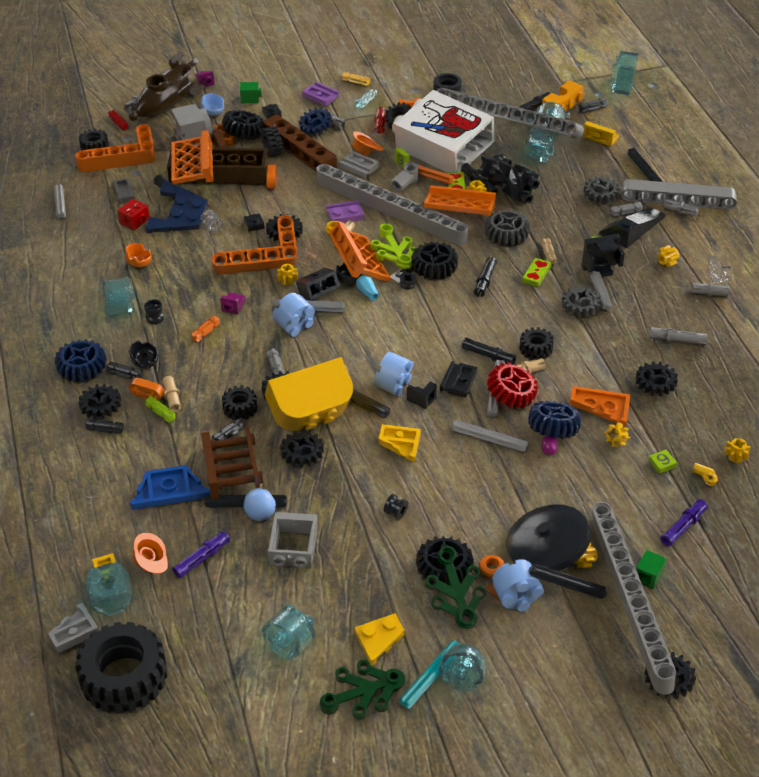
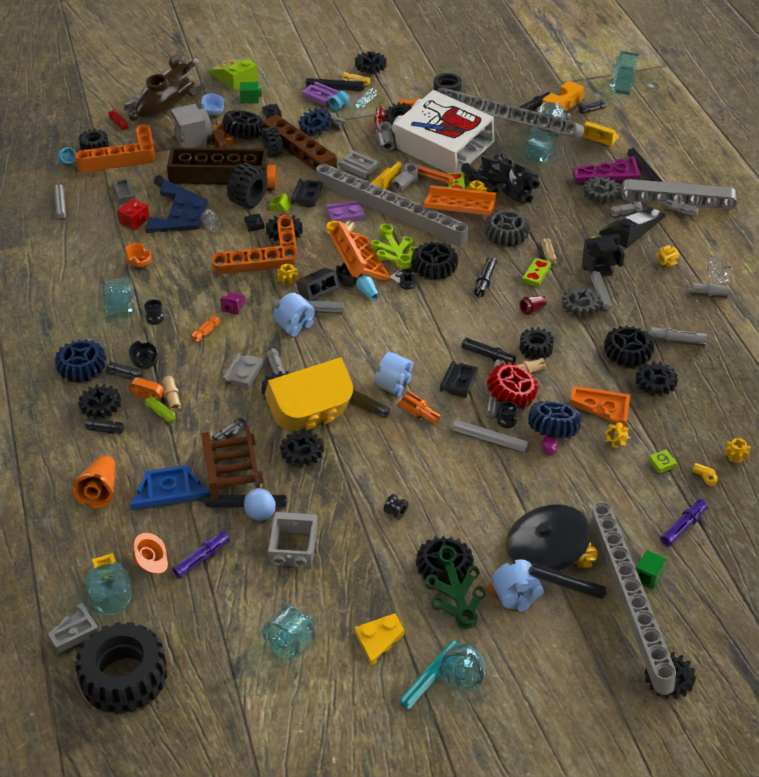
orange fence [171,130,213,185] -> none
magenta bracket [195,71,215,87] -> none
black tyre [222,385,258,420] -> none
dark green plant [320,660,405,720] -> none
orange piece [353,132,384,156] -> none
yellow wing [379,424,421,462] -> none
lime tile [395,147,410,168] -> none
black panel [407,381,437,409] -> none
orange piece [479,555,505,579] -> none
none -> medium azure wheel [57,147,76,165]
none -> orange cone [72,455,116,509]
none -> lime slope [208,59,258,91]
none -> light grey plate [223,353,264,389]
none -> black tyre [227,163,268,209]
none -> lime slope [268,194,292,212]
none -> black plate [291,179,323,207]
none -> black axle [305,78,364,91]
none -> medium azure wheel [328,91,349,111]
none -> black gear [355,51,387,74]
none -> yellow panel [371,162,401,190]
none -> light grey piece [377,122,395,152]
none -> orange arm [397,391,441,425]
none -> black wheel [497,401,518,428]
none -> dark red cone [519,296,547,314]
none -> magenta wing [573,156,640,183]
none -> black gear [604,325,655,368]

